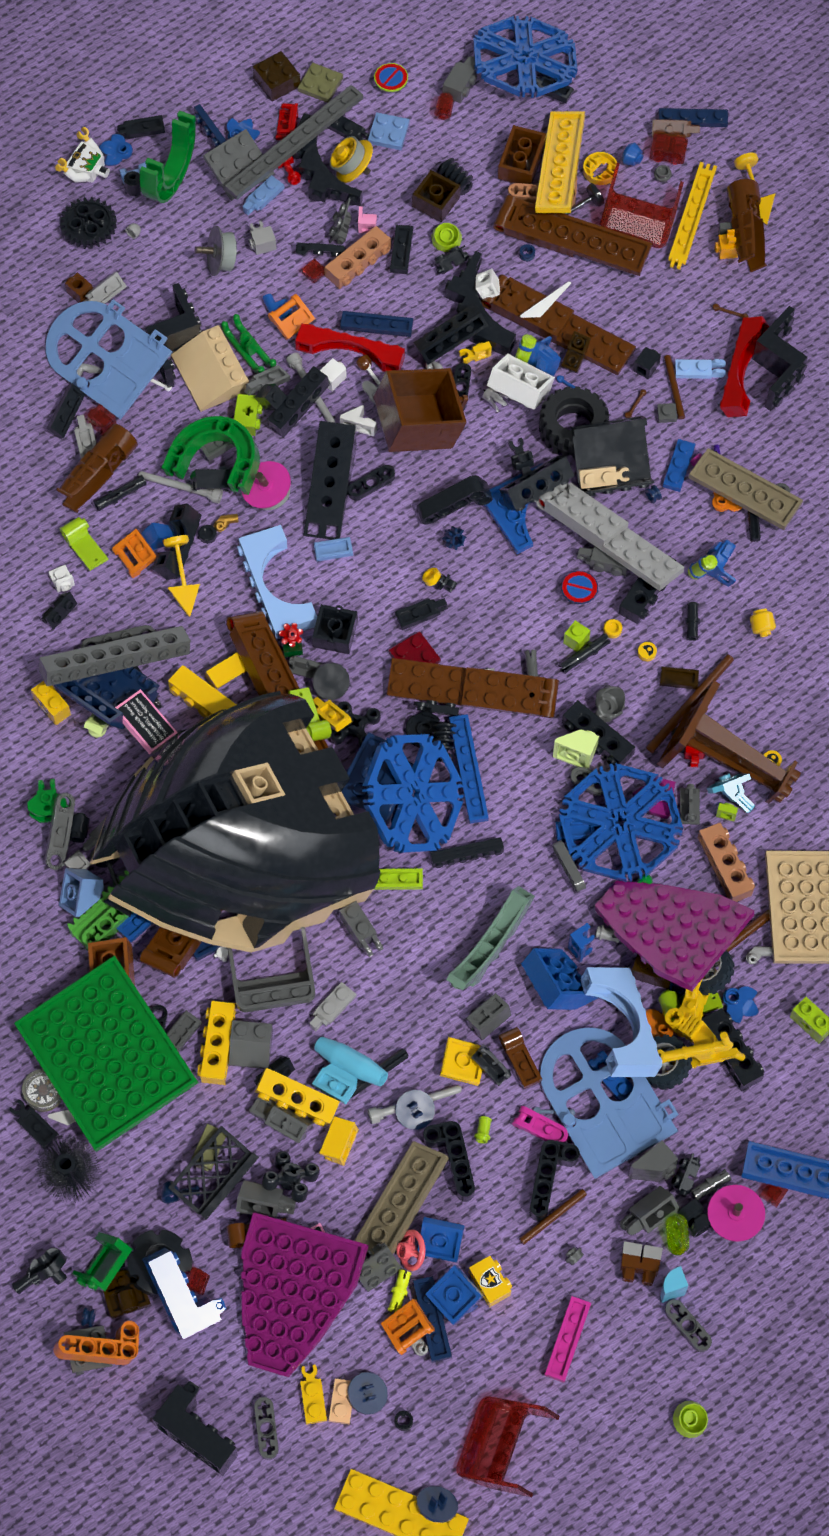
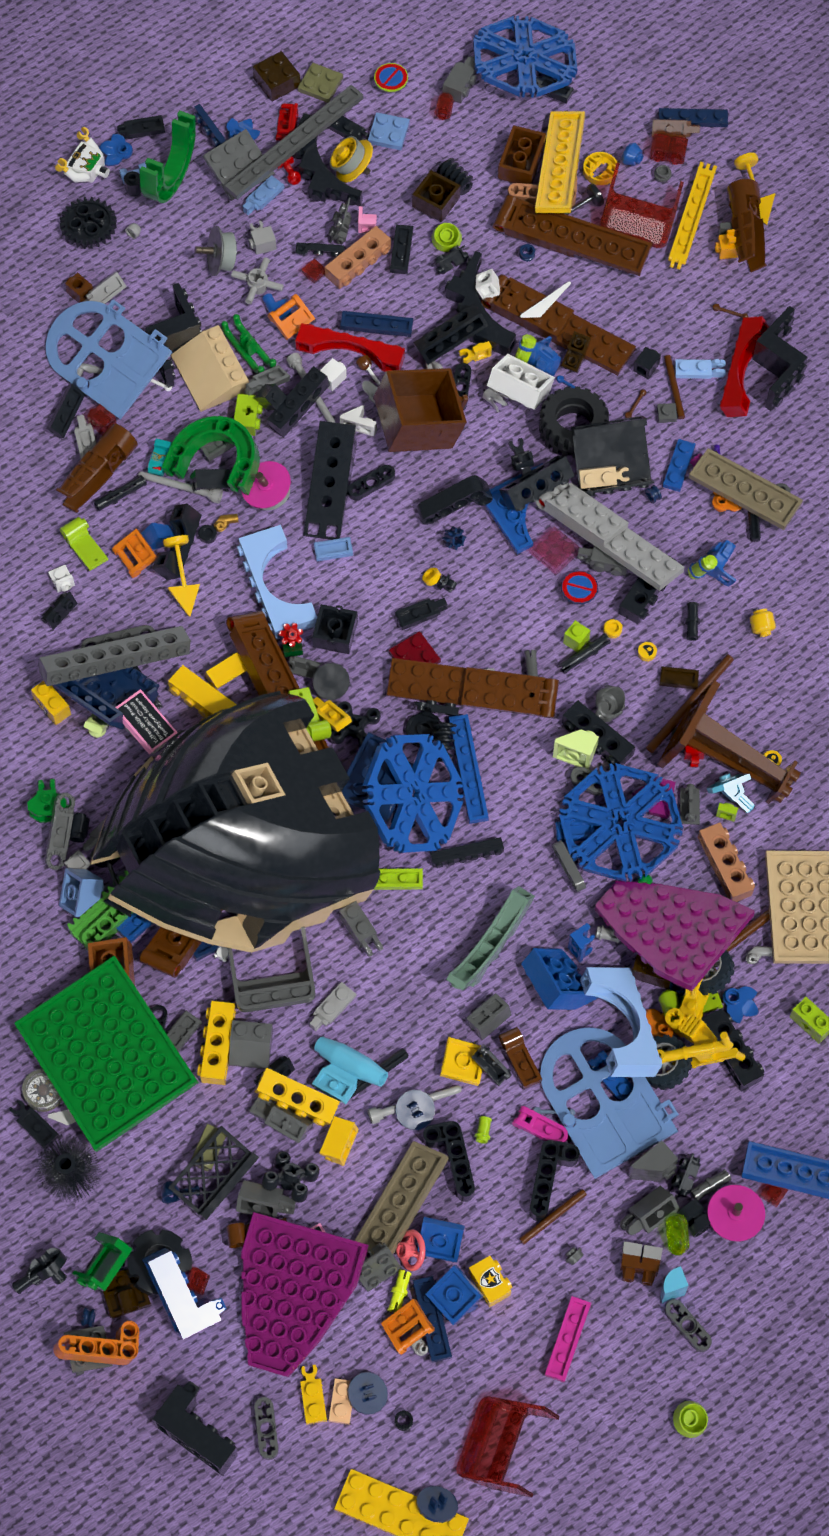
none -> teal leg [148,438,172,476]
none -> light grey bar [231,257,284,304]
none -> clear pink plate [529,526,580,575]

